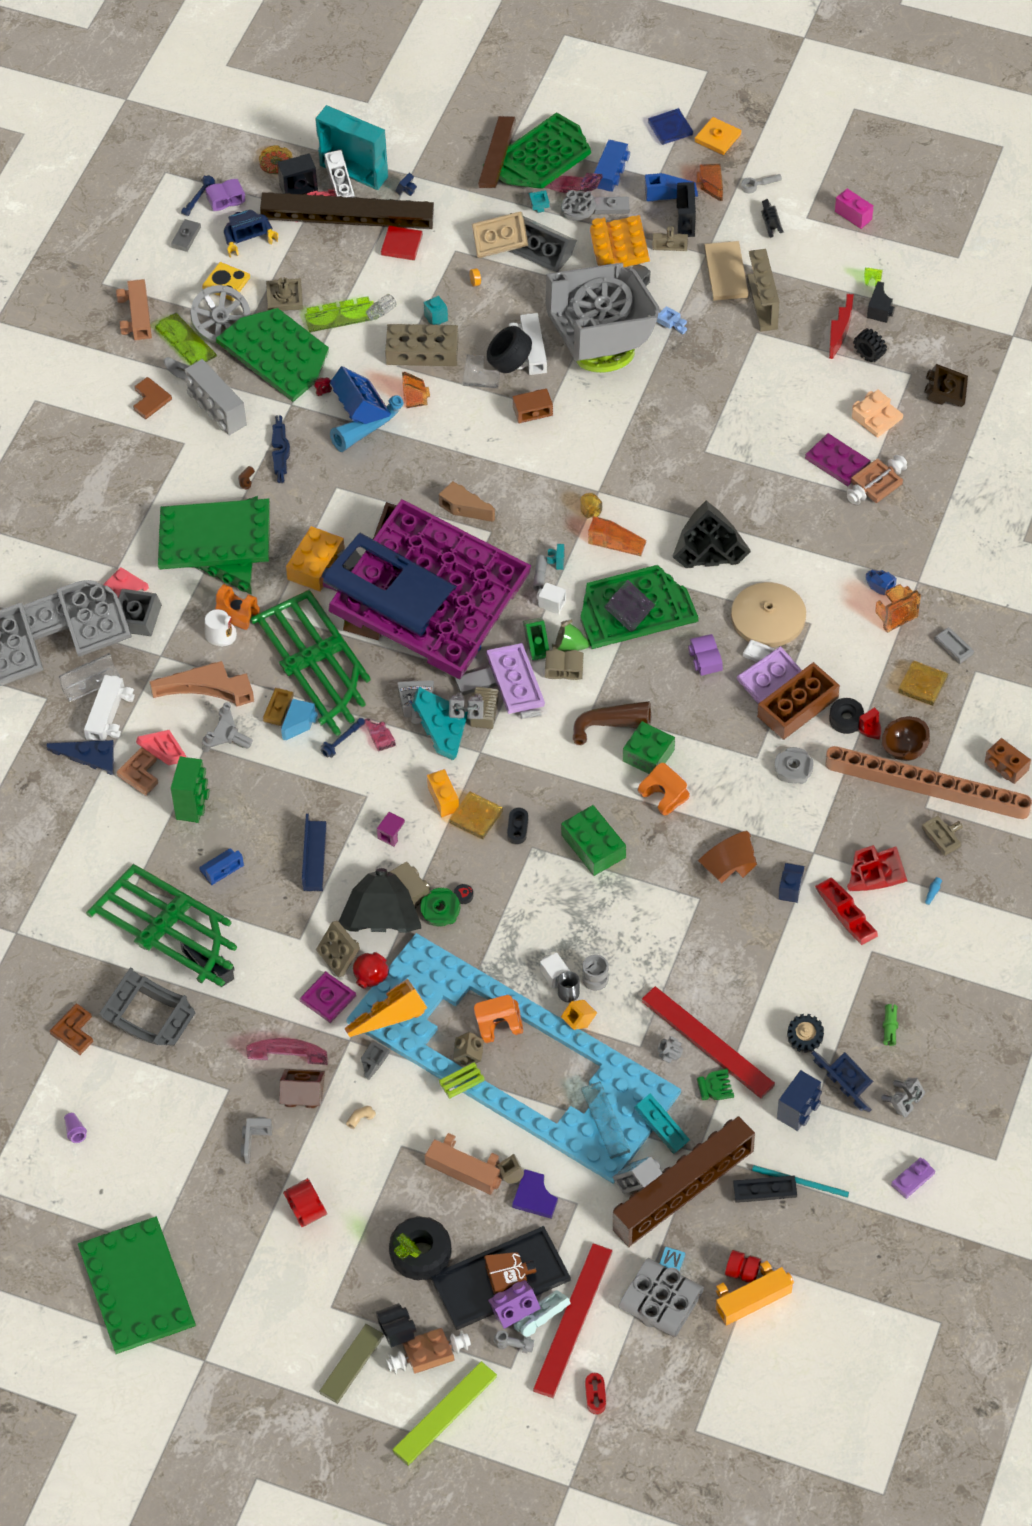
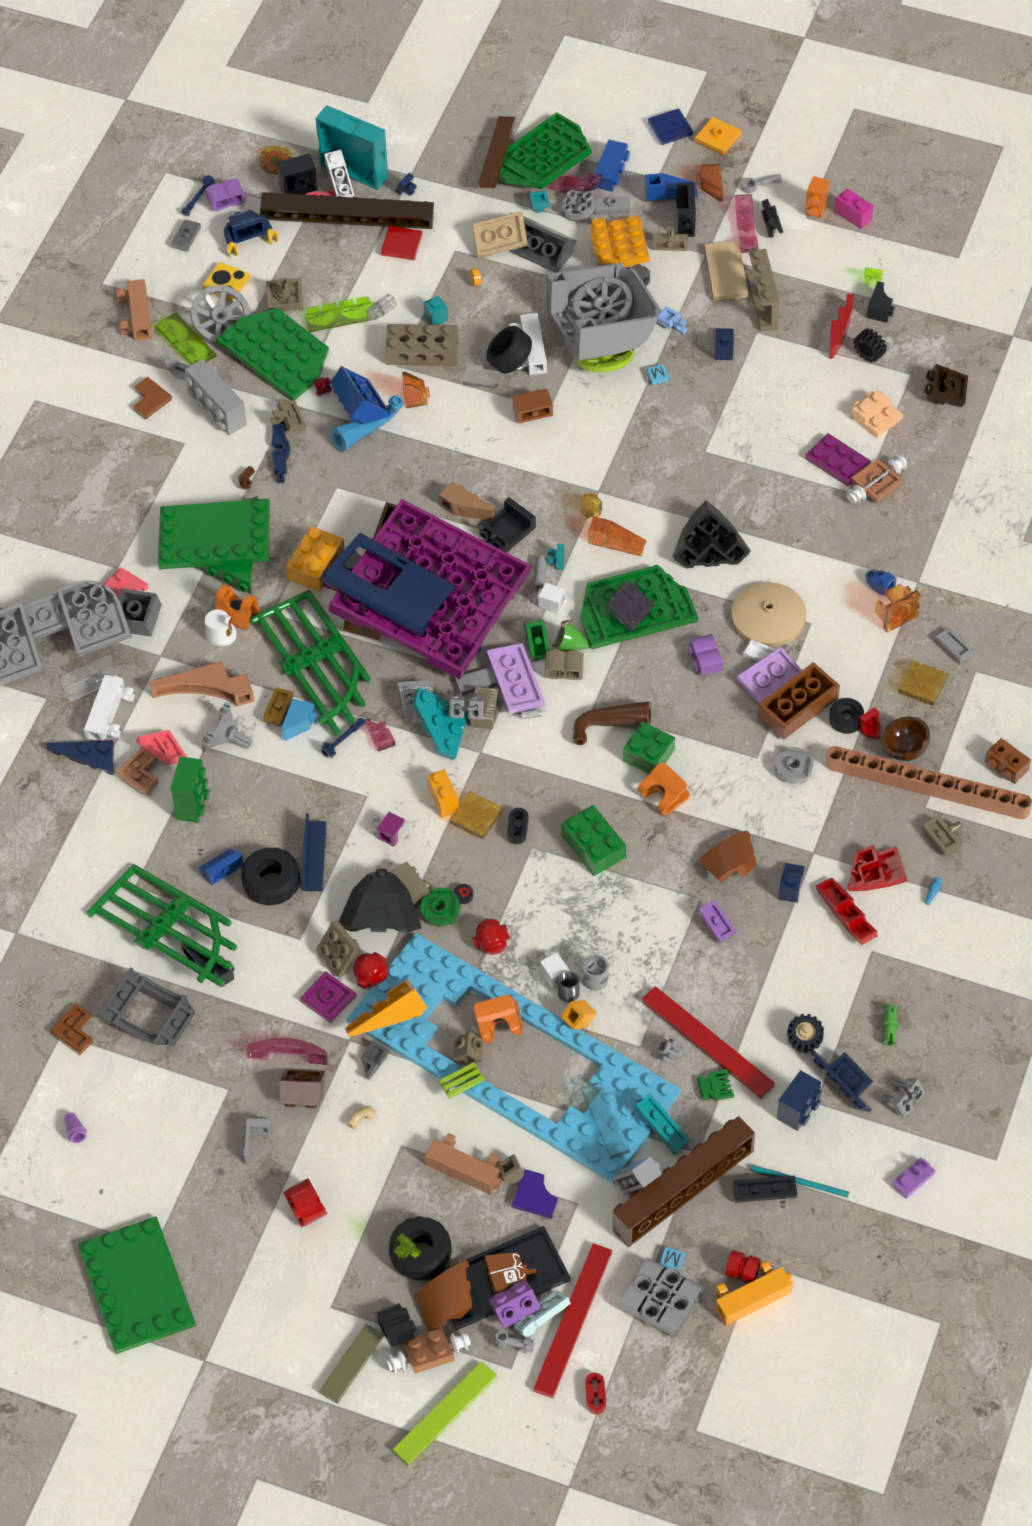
none -> black tyre [241,847,300,905]
none -> dark tan plate [269,400,307,432]
none -> dark orange slope [415,1261,472,1331]
none -> red plant [472,919,510,955]
none -> black panel [479,497,536,553]
none -> medium azure tile [647,364,669,385]
none -> medium lavender plate [698,899,736,944]
none -> dark blue arch [715,328,734,360]
none -> clear pink slope [735,194,759,253]
none -> orange brick [805,176,830,218]

